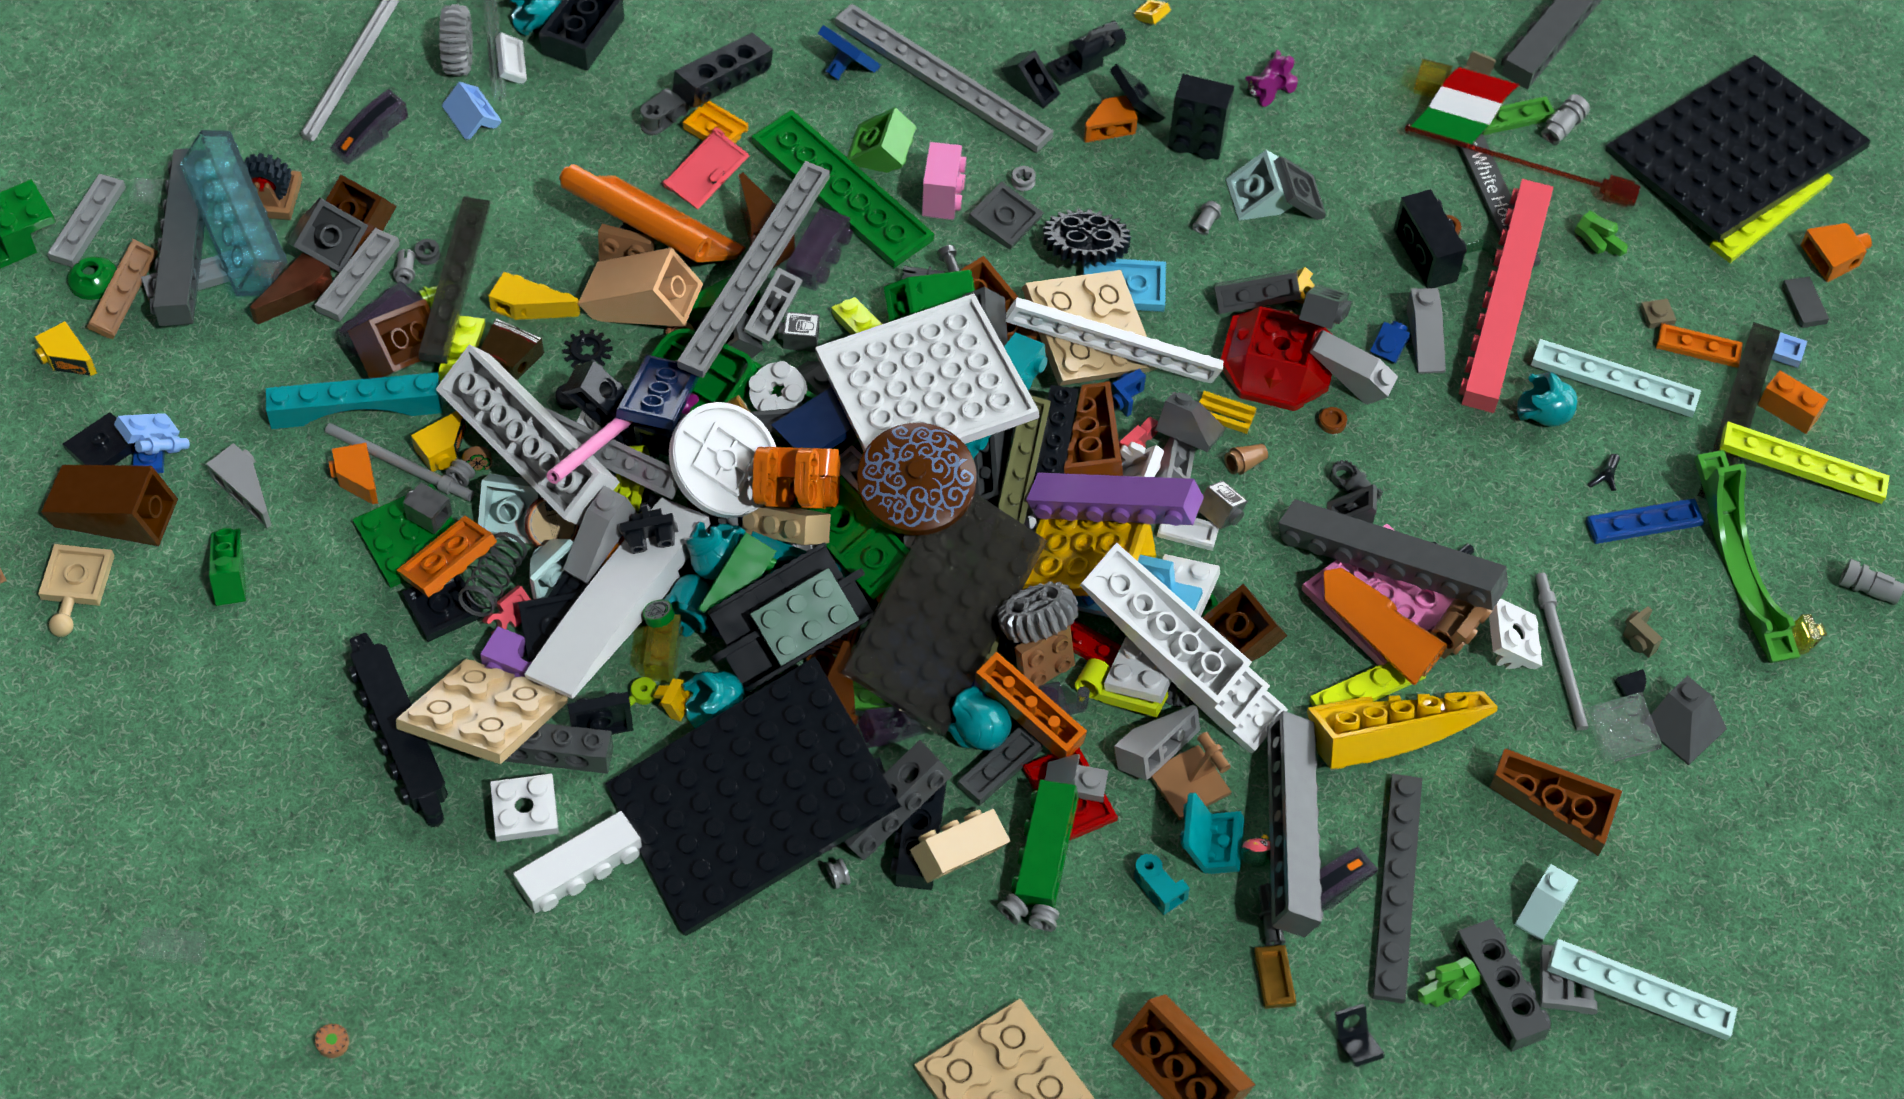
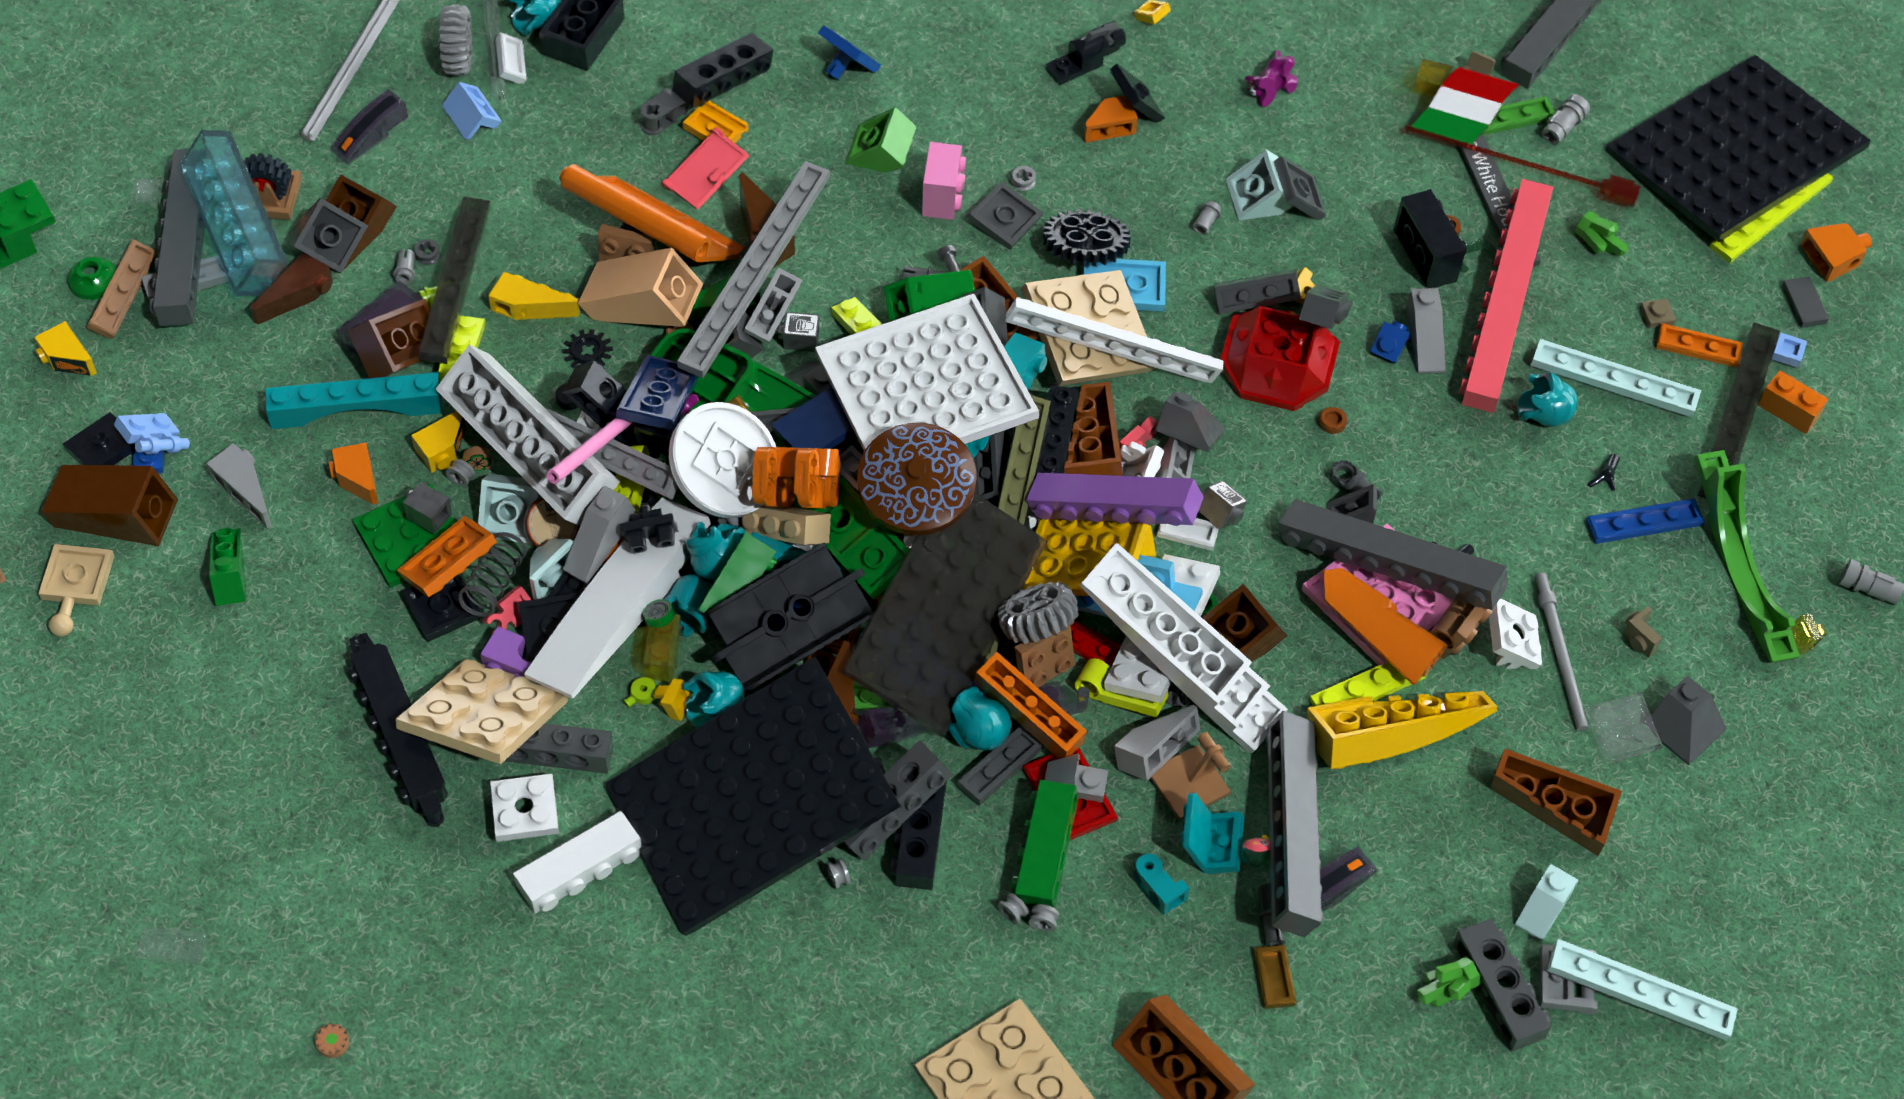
light grey plate [47,174,126,267] -> none
light grey plate [315,228,400,322] -> none
light grey bar [325,423,474,501] -> none
dark brown torso [480,318,544,380] -> none
black plate [567,692,634,735] -> none
white plate [749,361,807,411] -> none
sand green plate [750,568,859,666] -> none
green plate [752,110,934,268] -> none
clear purple brick [786,207,853,291] -> none
light grey plate [835,3,1054,153] -> none
brick [910,809,1011,883] -> none
black slope [1001,50,1061,108] -> none
blue bracket [1111,368,1146,417] -> none
black brick [1168,74,1235,160] -> none
yellow tile [1199,391,1257,434] -> none
medium nougat cone [1224,443,1268,475] -> none
light grey slope [1309,330,1398,405] -> none
black bracket [1335,1003,1384,1067] -> none
dark grey plate [1372,773,1422,1004] -> none
black tile [1615,669,1646,706] -> none
neon yellow plate [1719,422,1889,504] -> none

